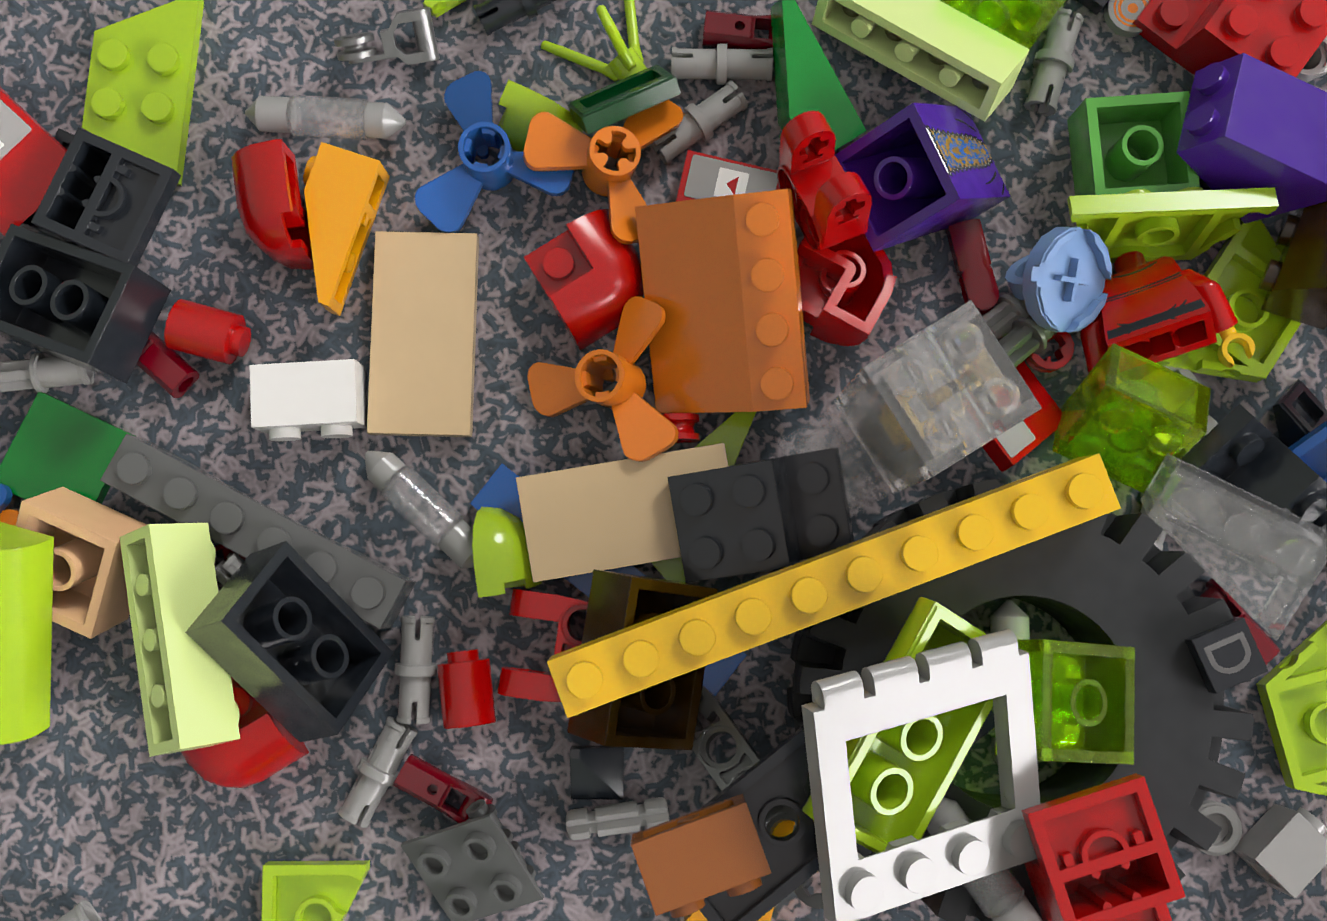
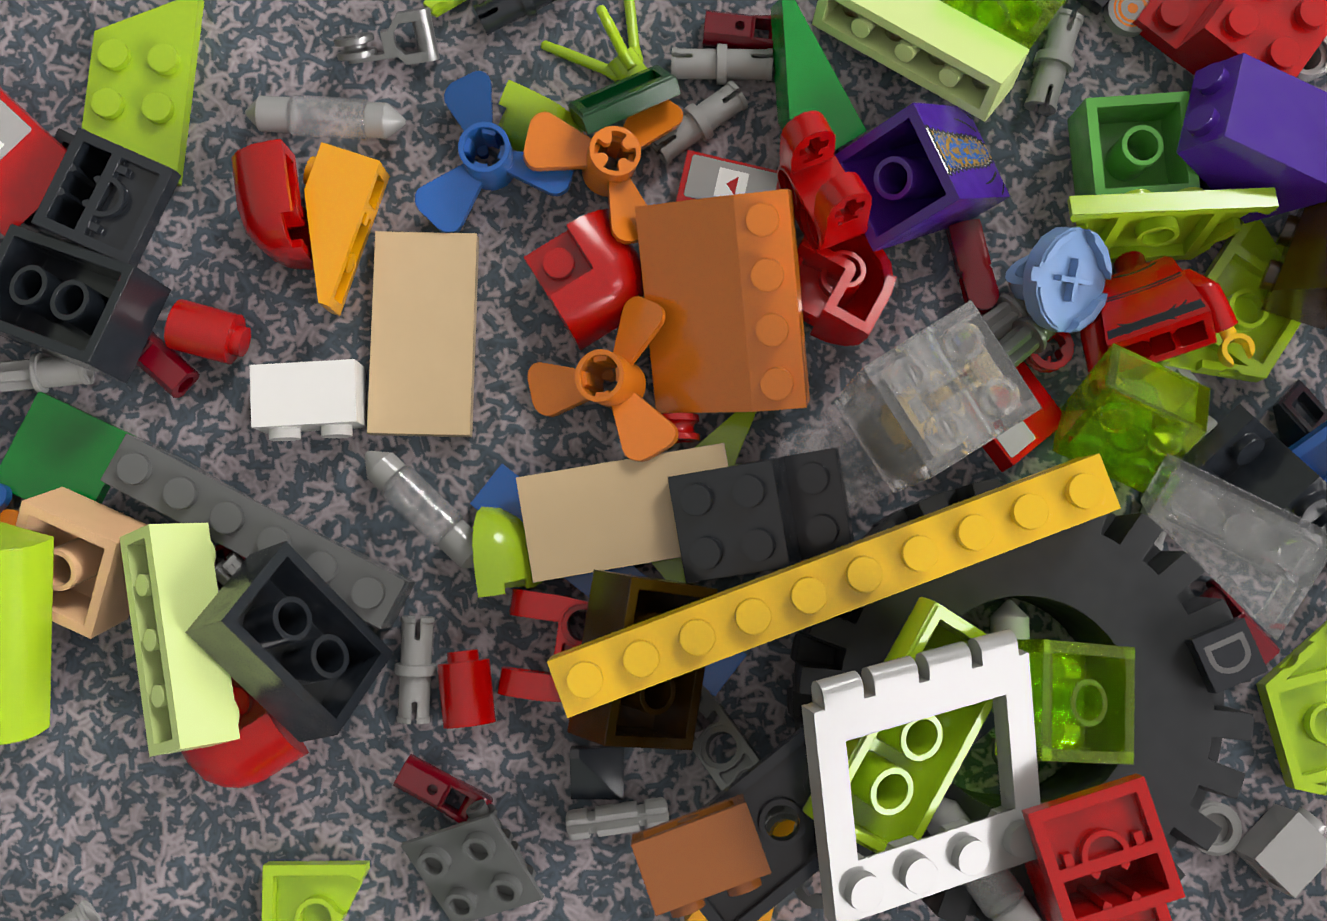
light grey pin [338,716,418,828] -> none

